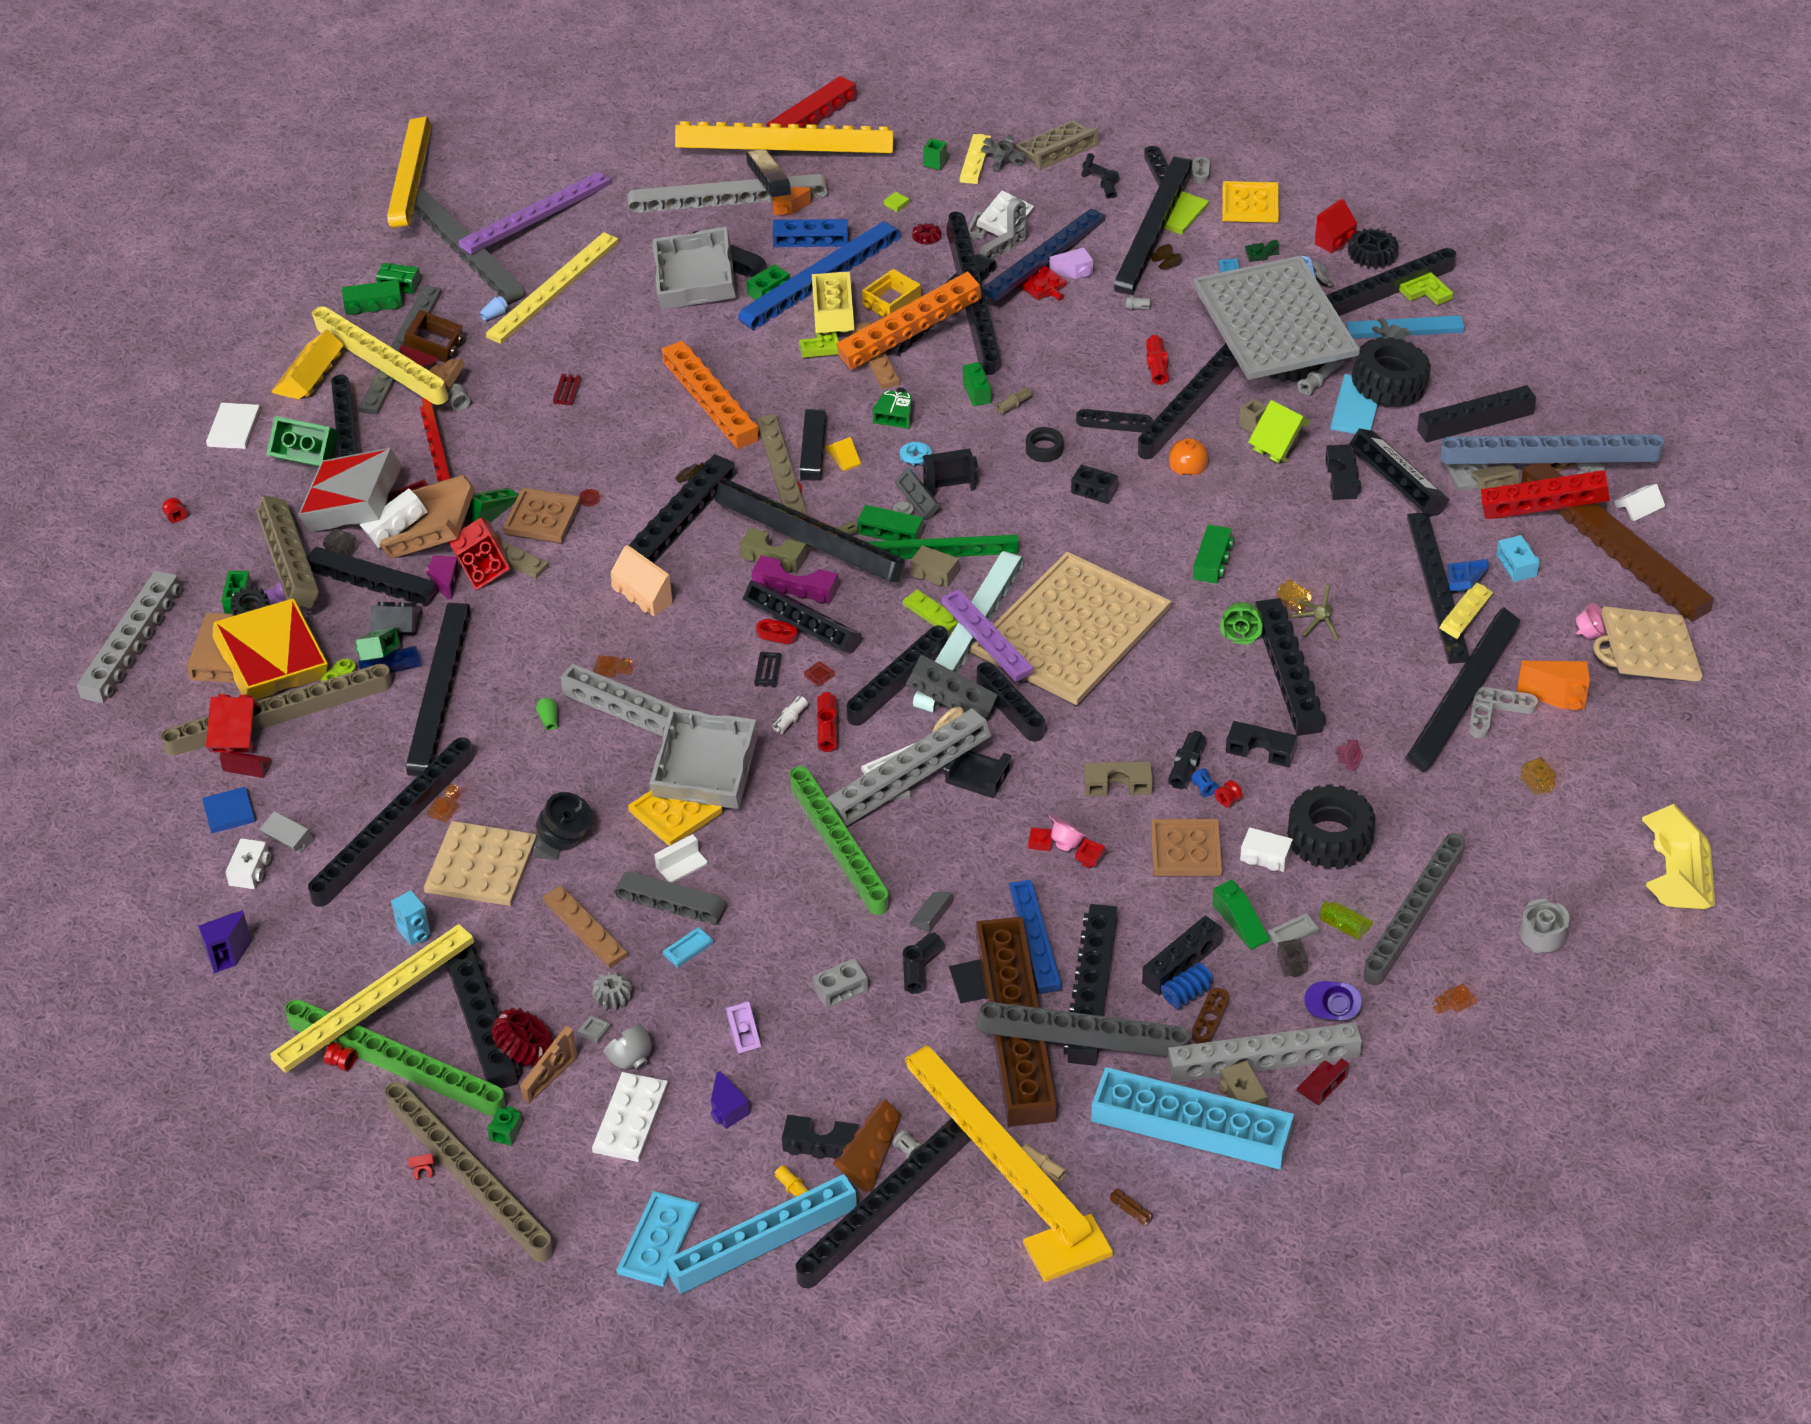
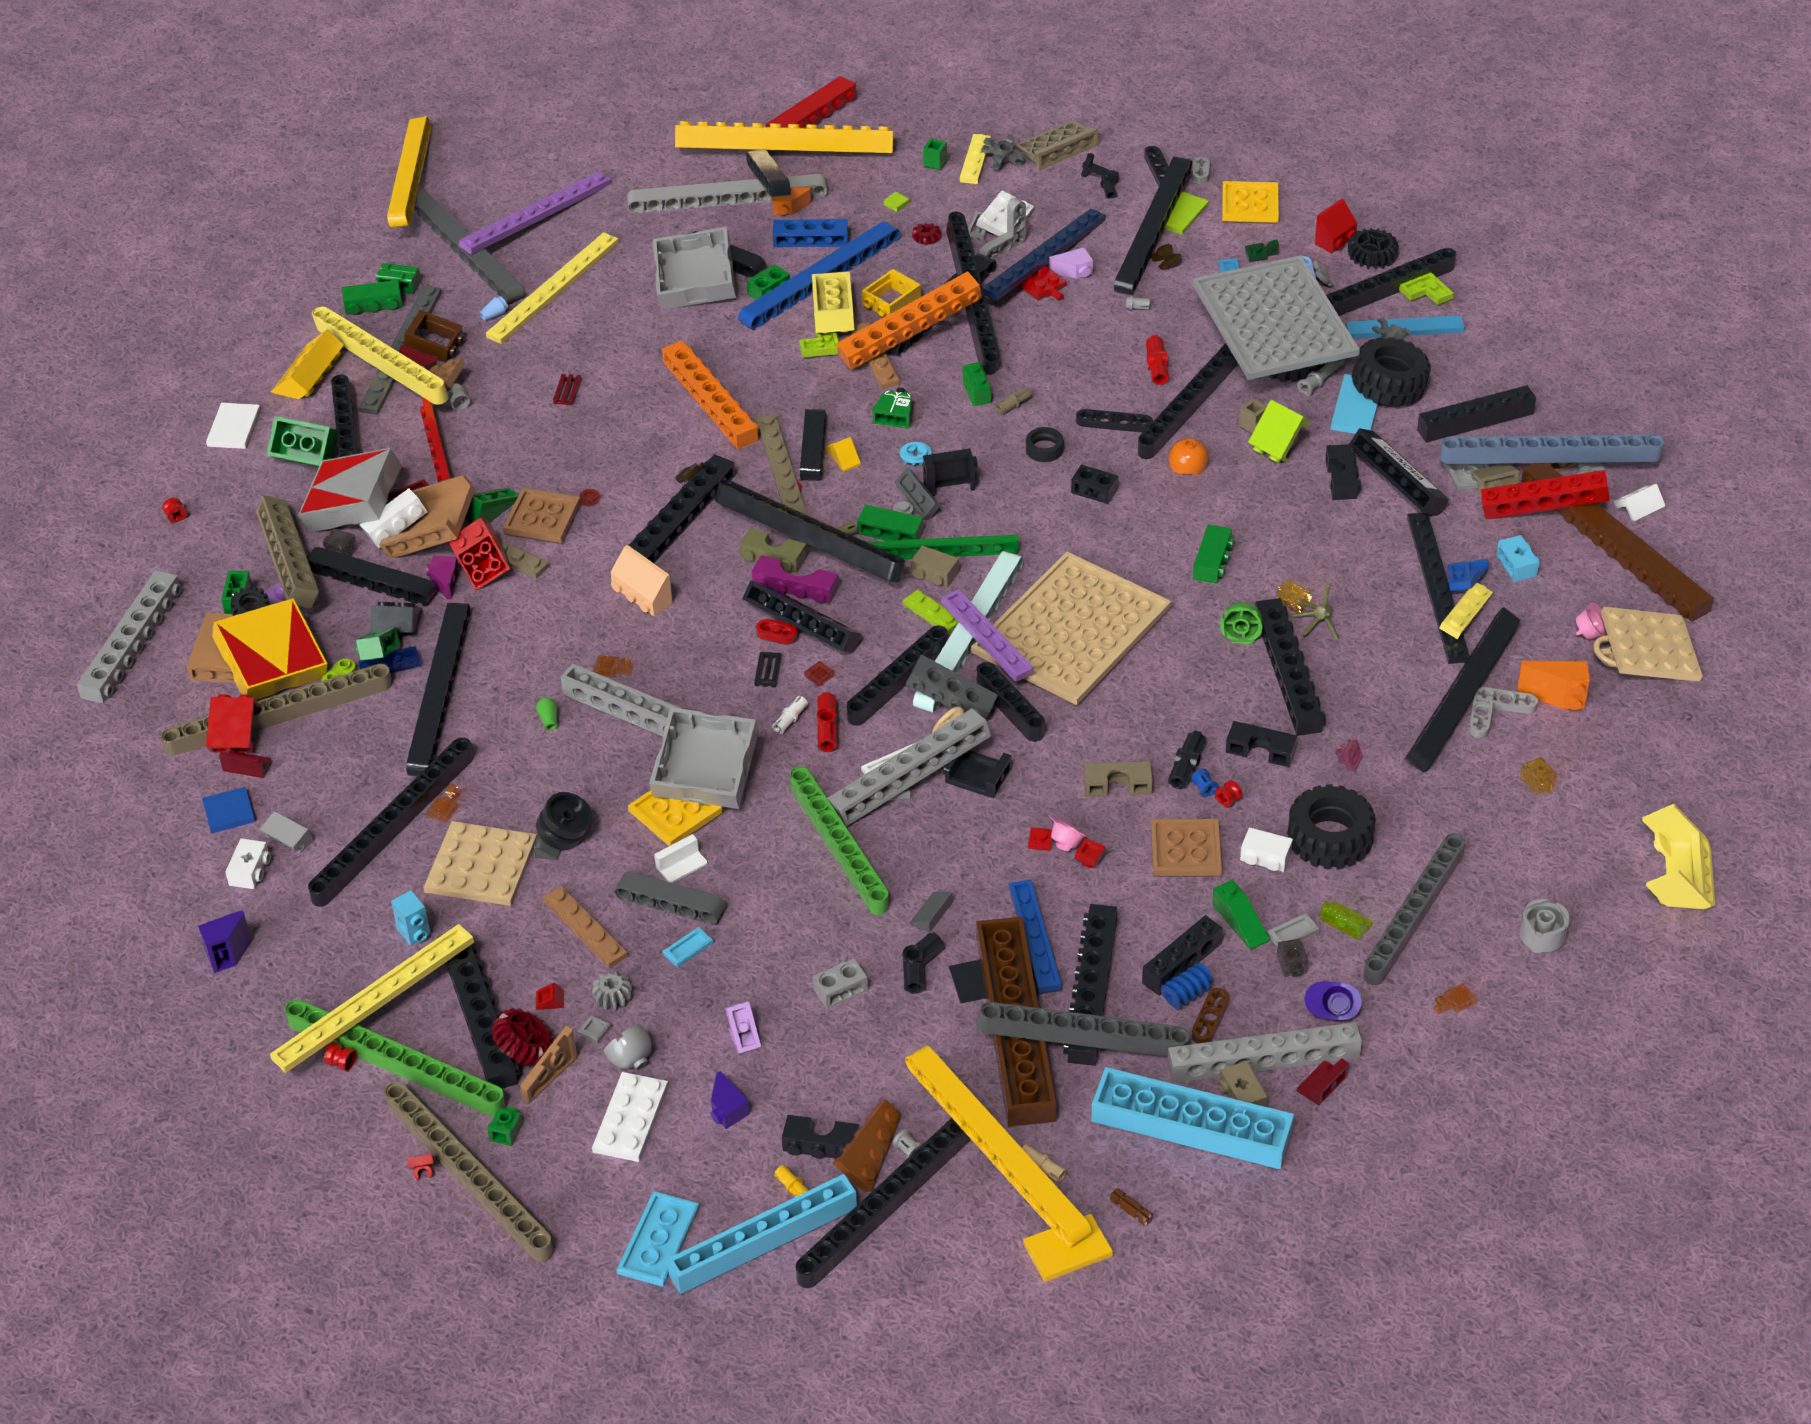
none -> red slope [536,982,564,1010]

